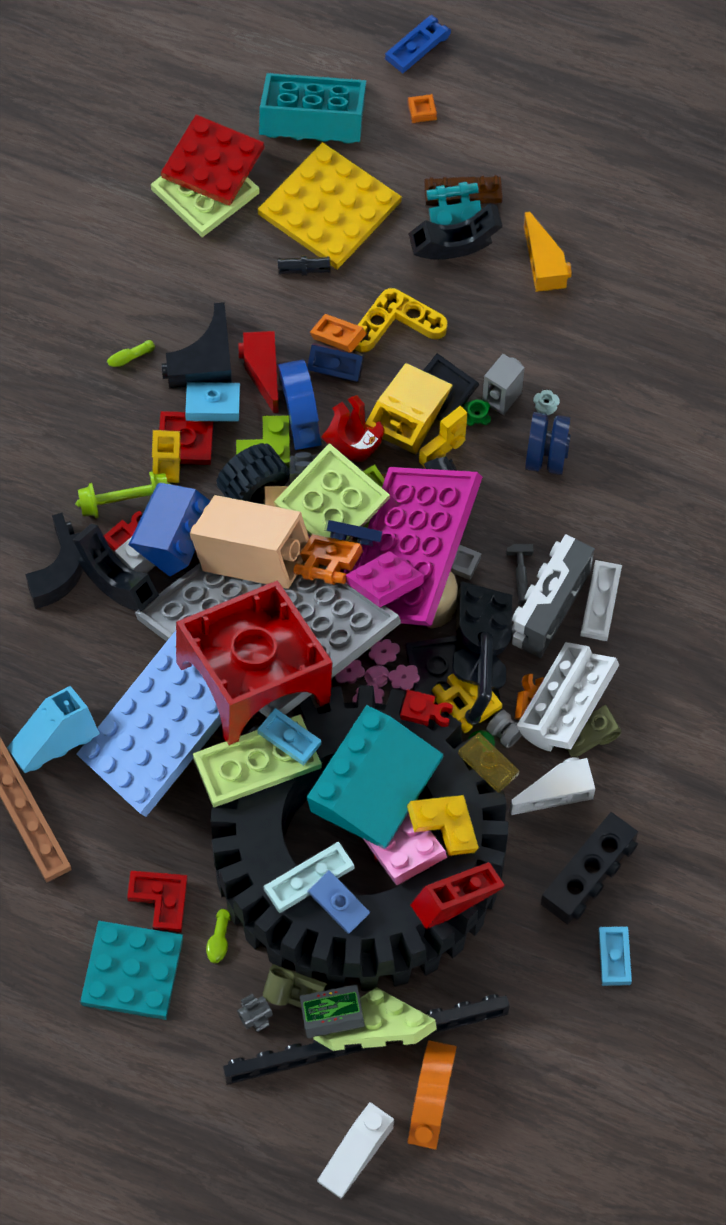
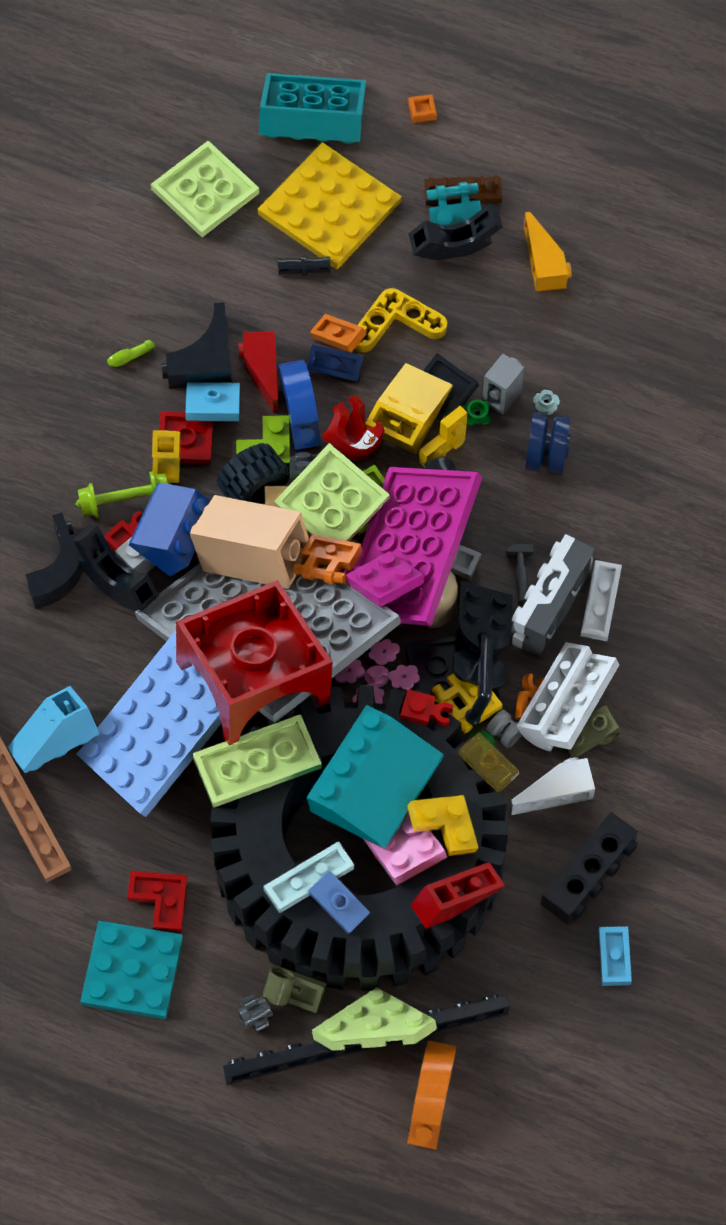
red plate [161,115,264,206] -> none
lime piece [206,909,231,964] -> none
medium azure plate [258,708,321,766] -> none
tile [300,985,365,1038] -> none
white slope [317,1102,394,1199] -> none
dark blue plate [324,520,383,547] -> none
blue plate [385,15,451,73] -> none

